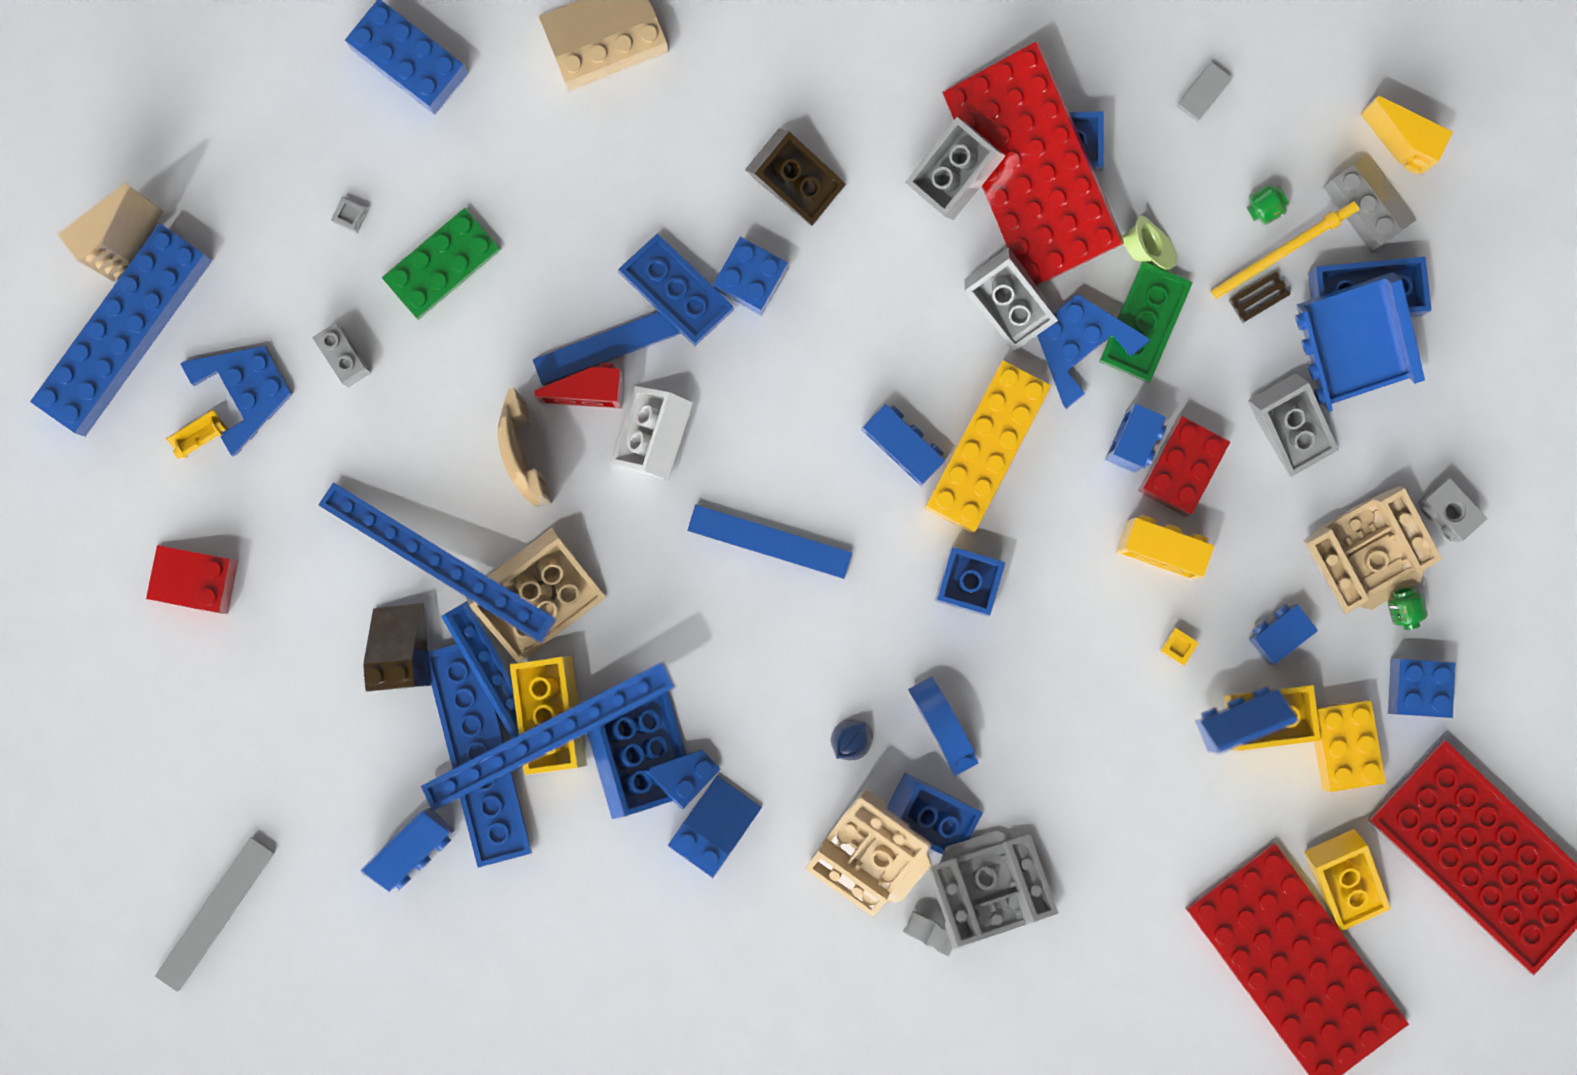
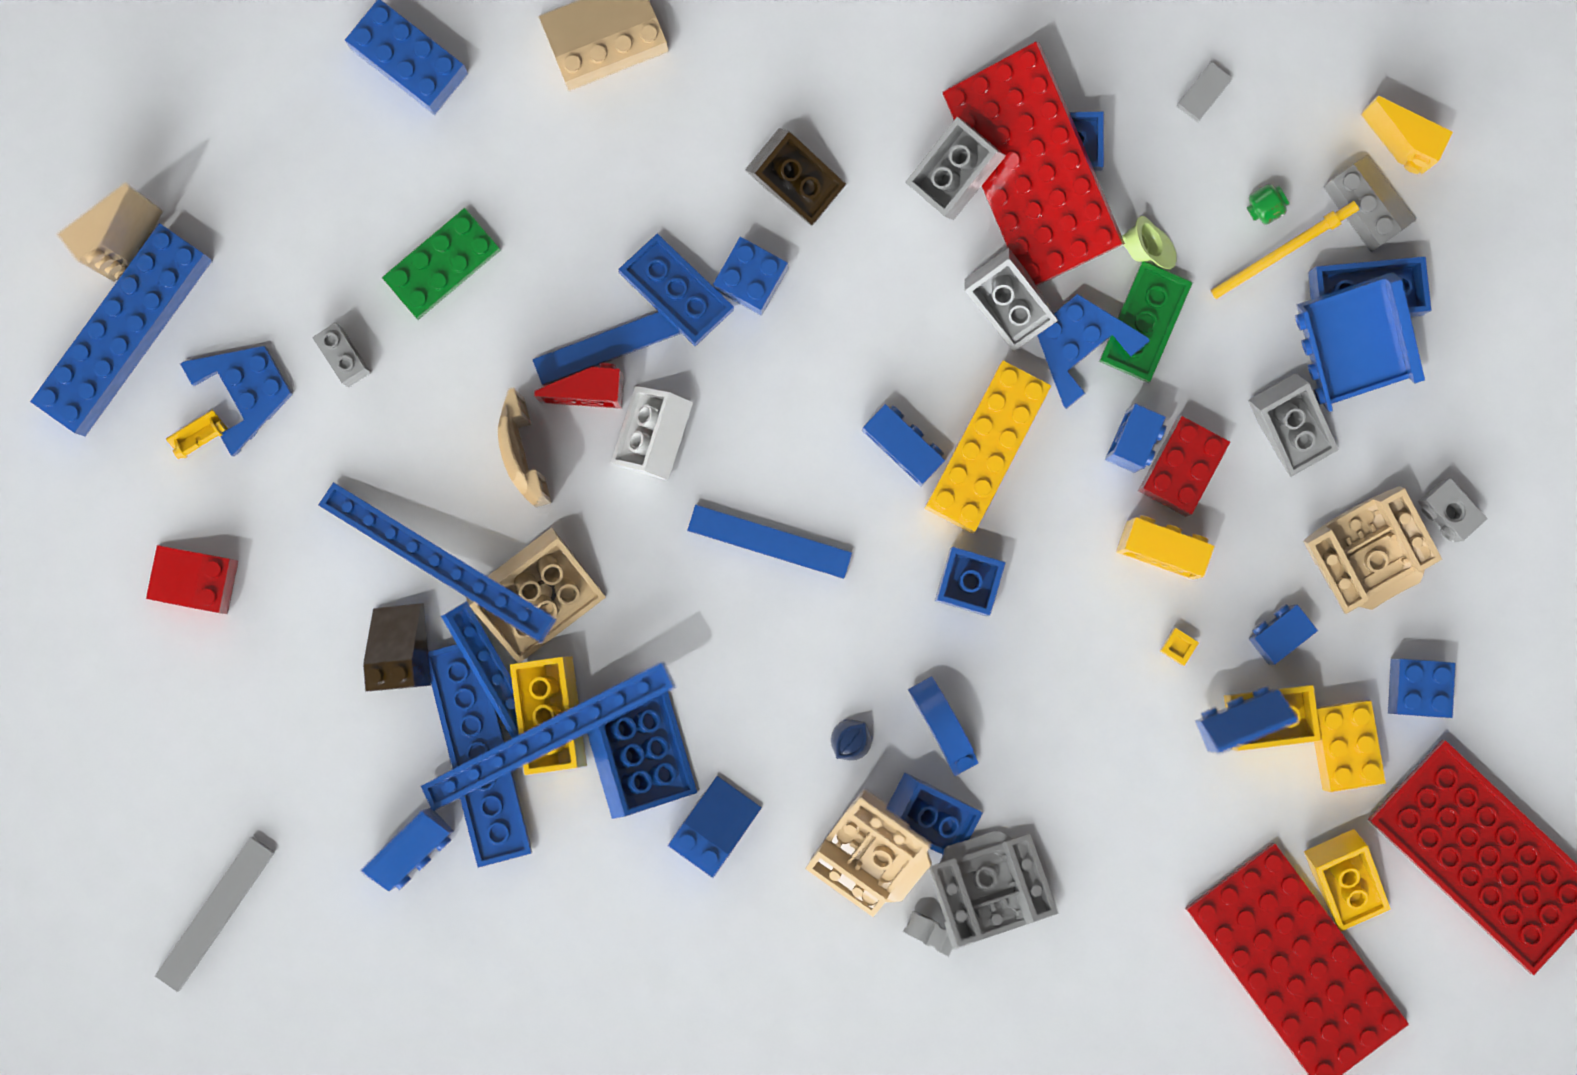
light grey tile [331,196,369,233] -> none
blue wing [645,750,721,809] -> none
dark brown tile [1229,271,1291,323] -> none
green head [1388,587,1428,630] -> none

